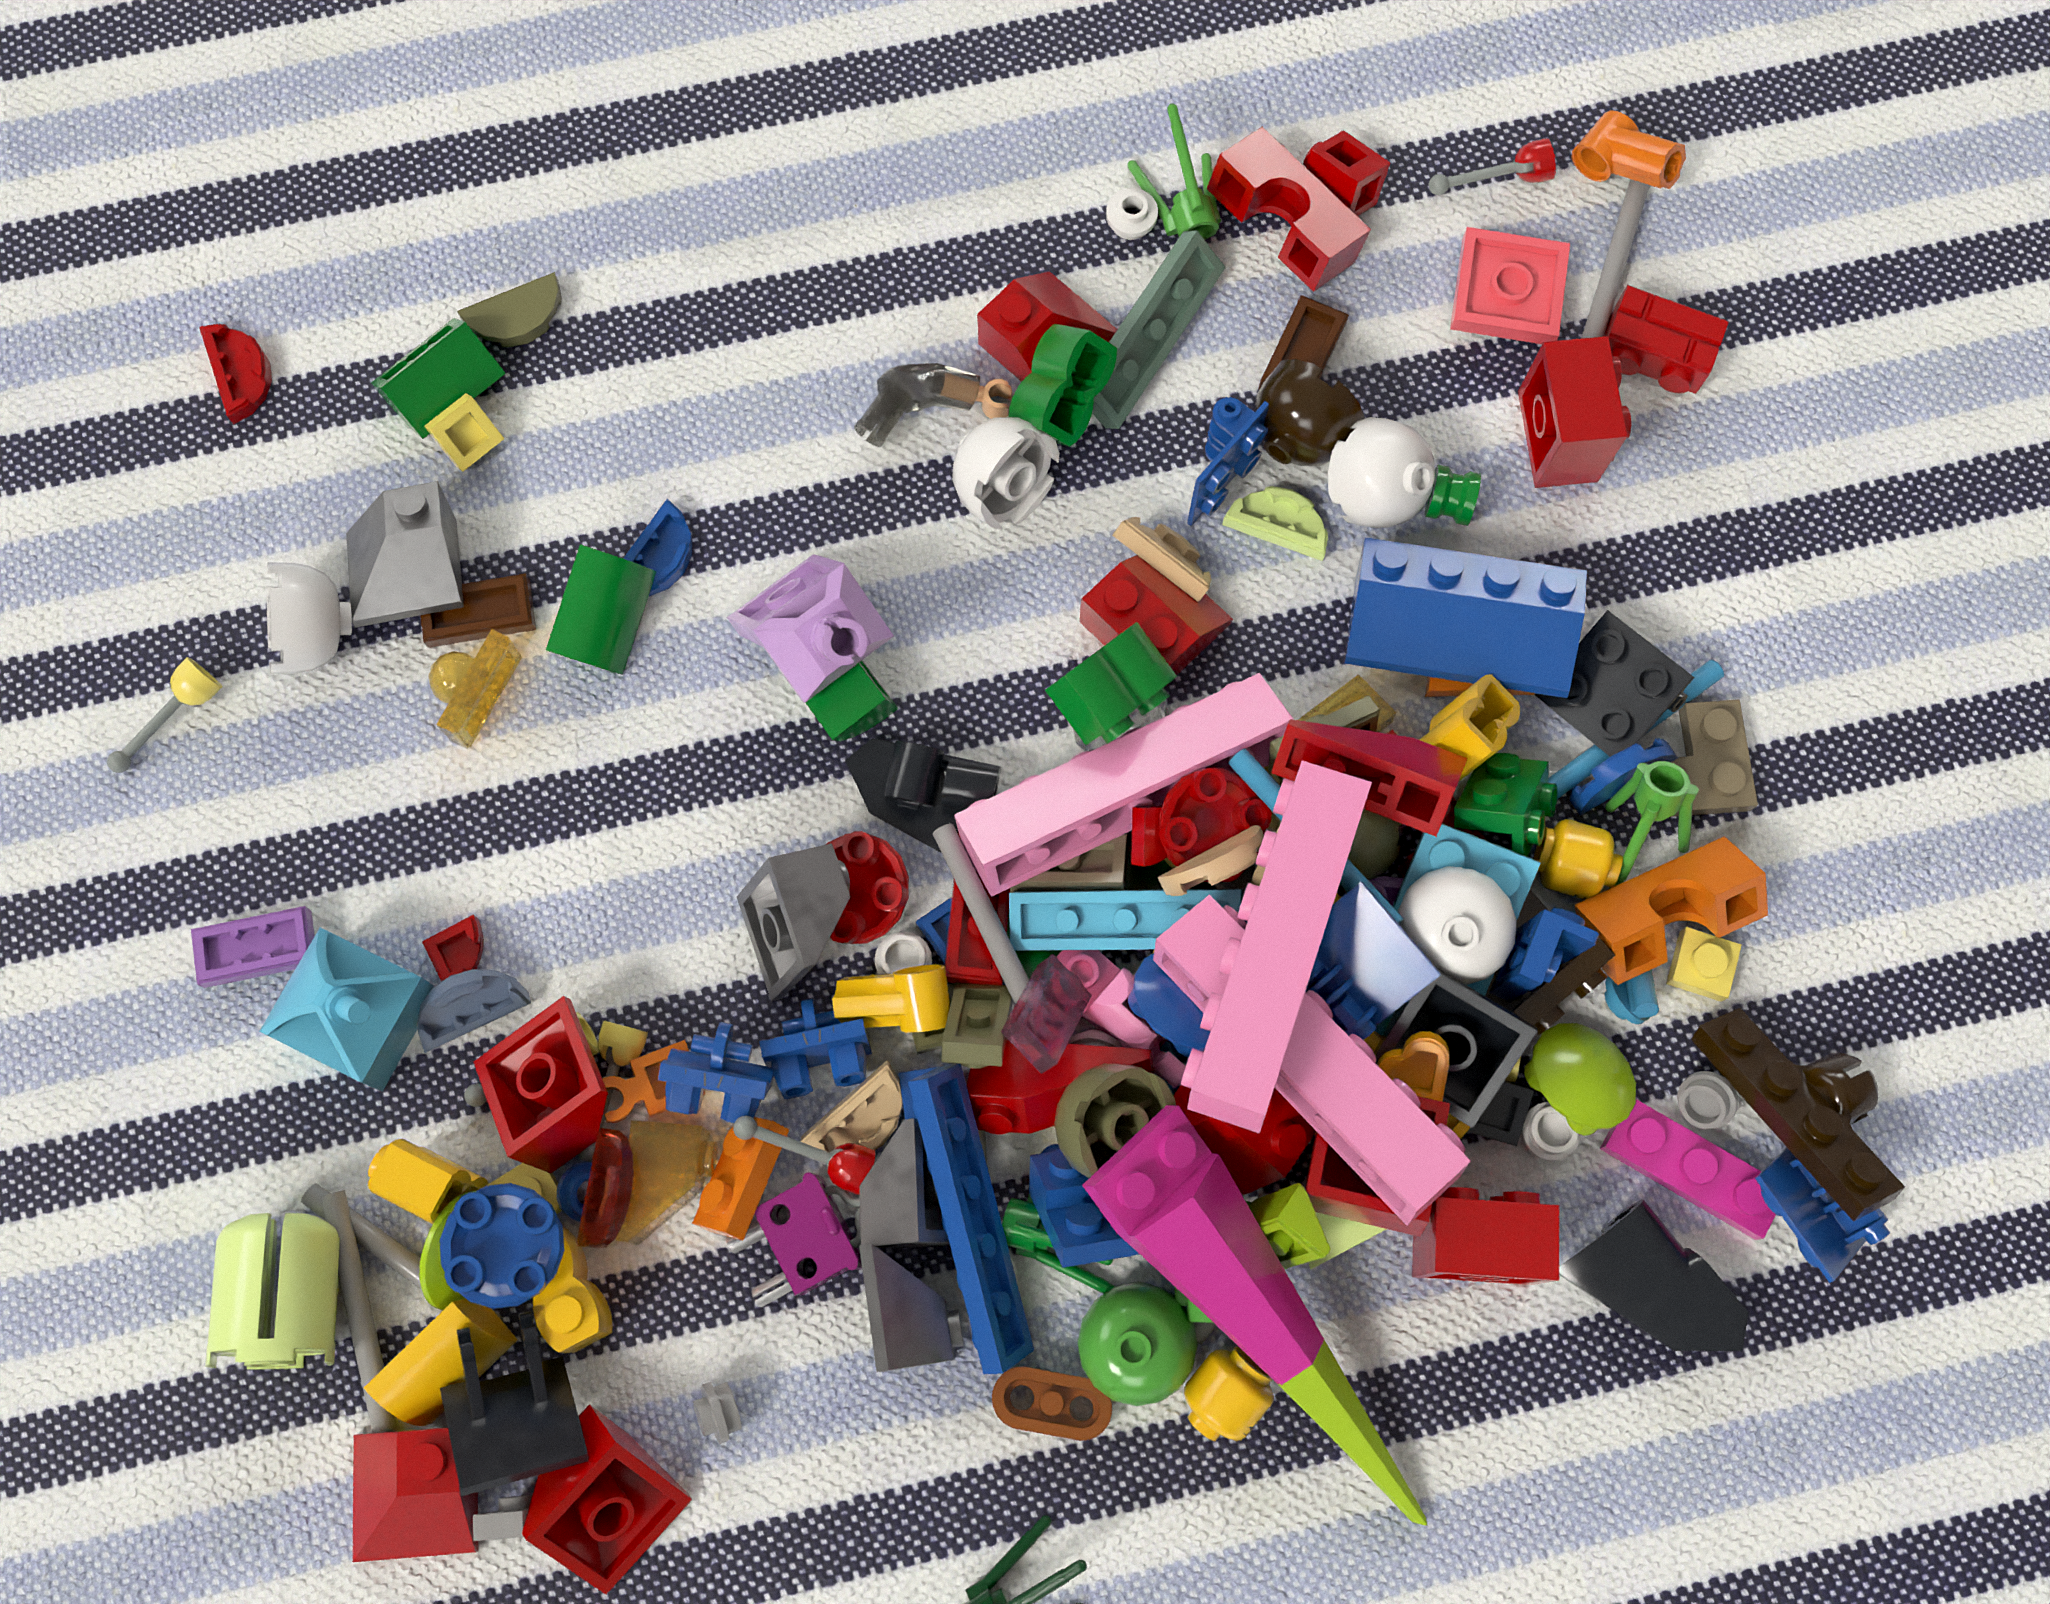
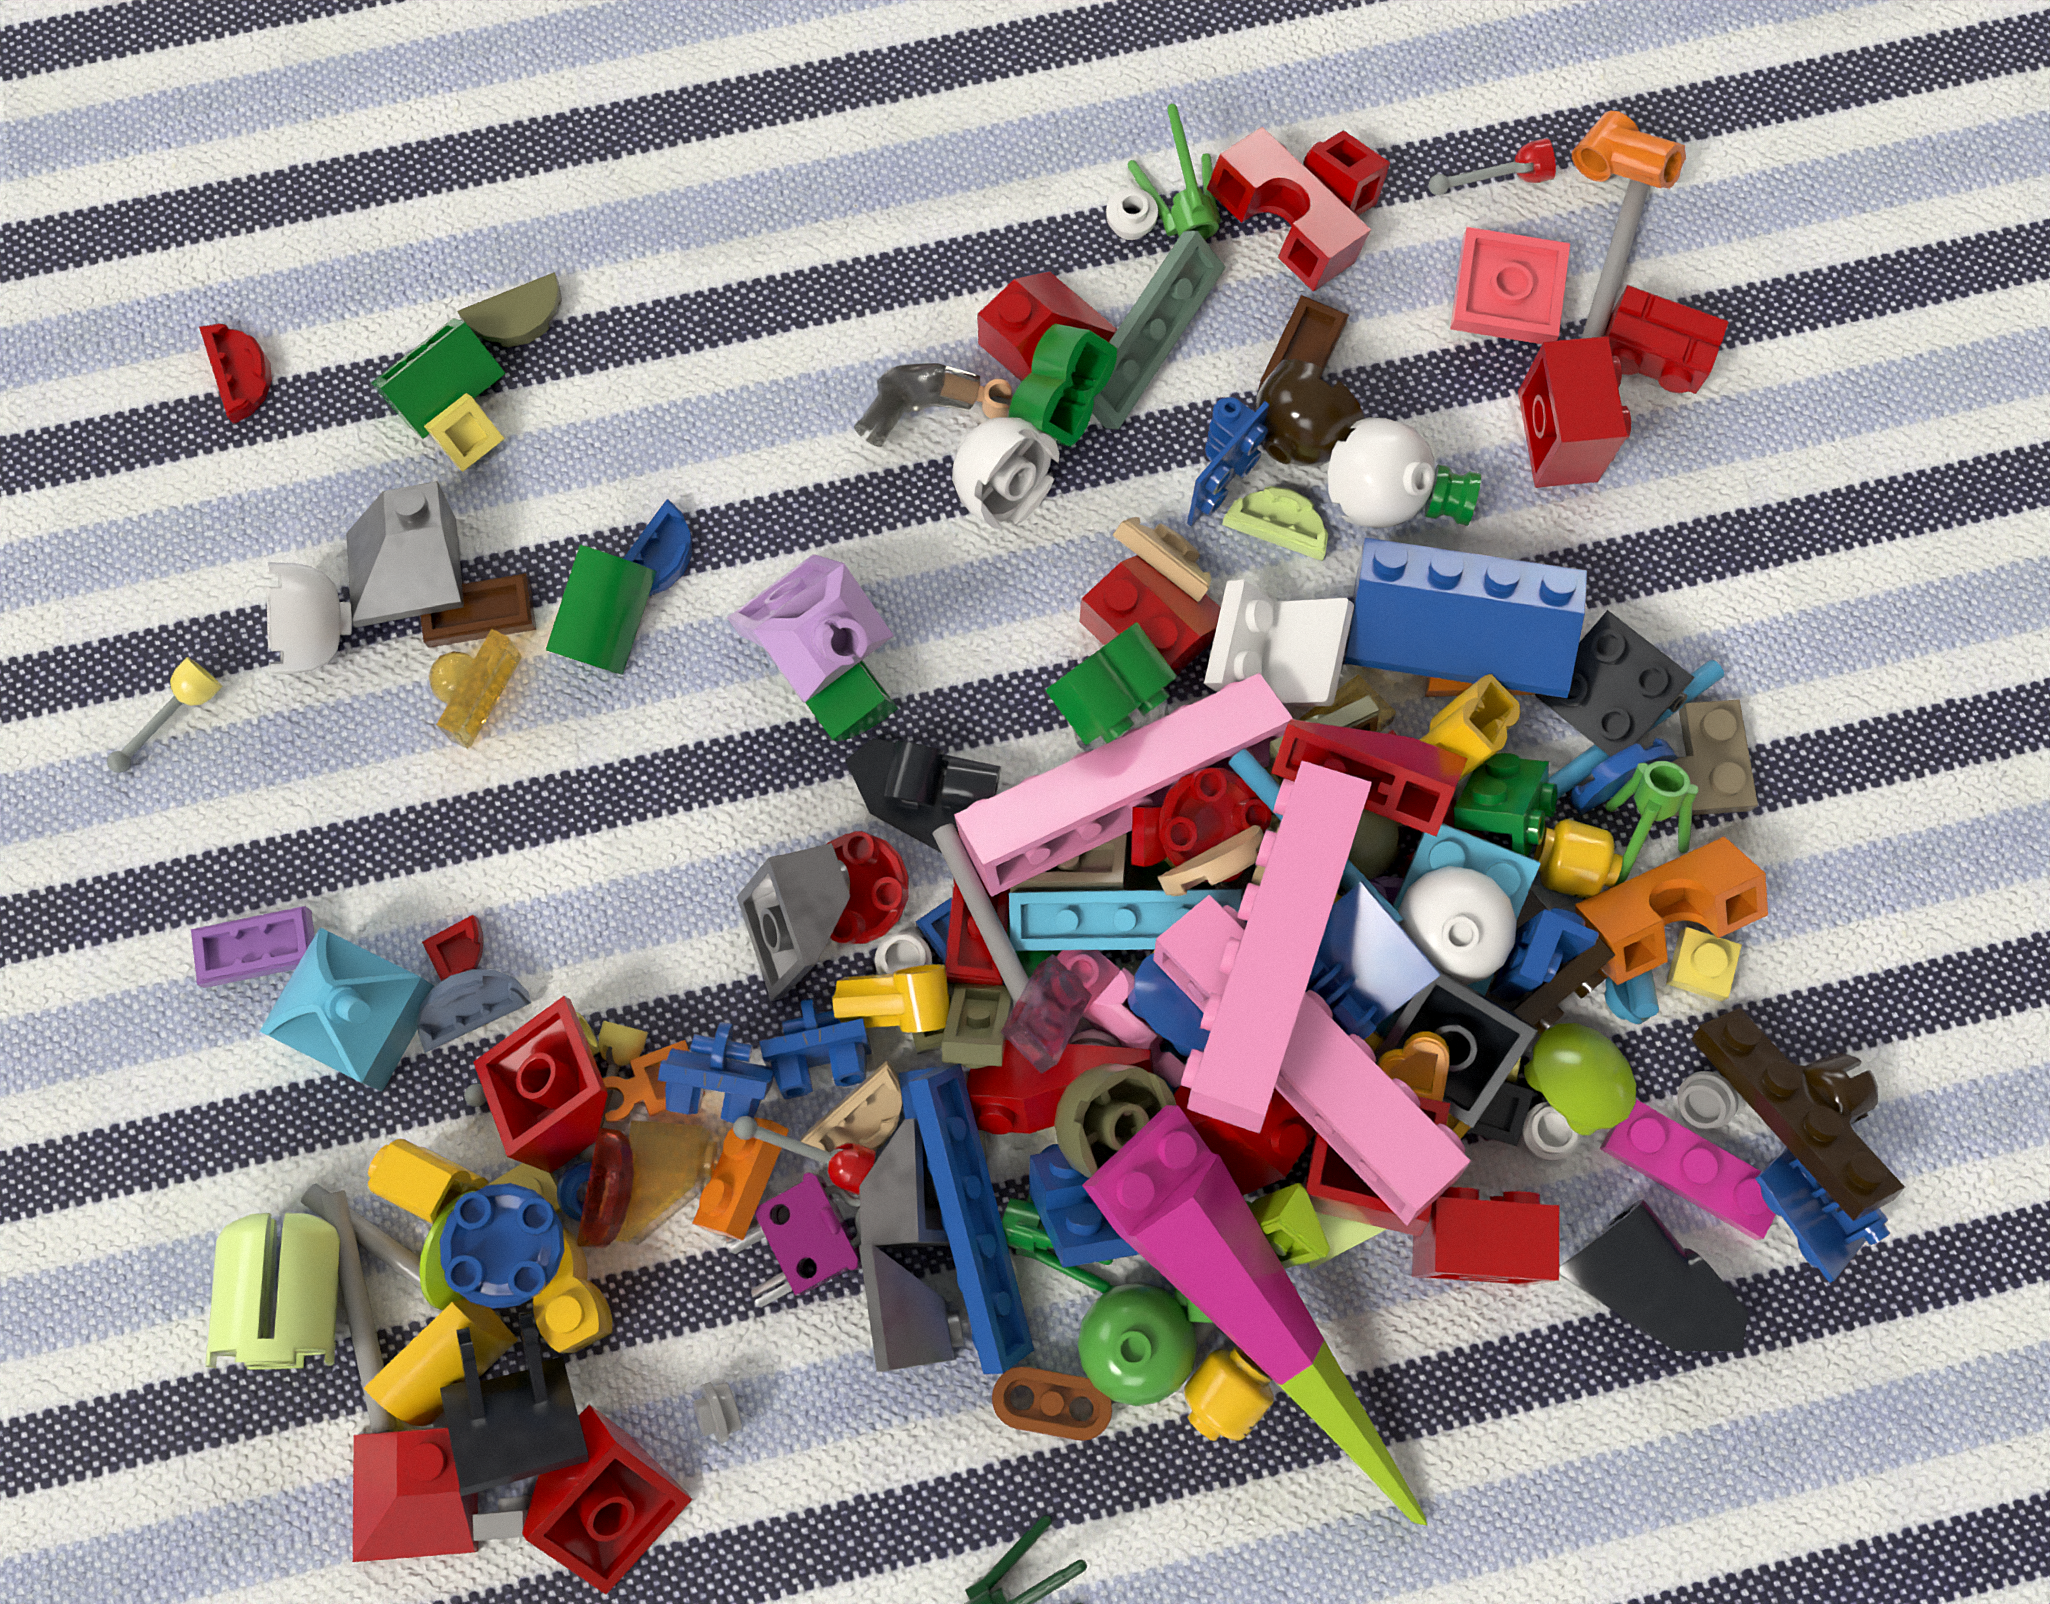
none -> white bracket [1204,580,1354,707]

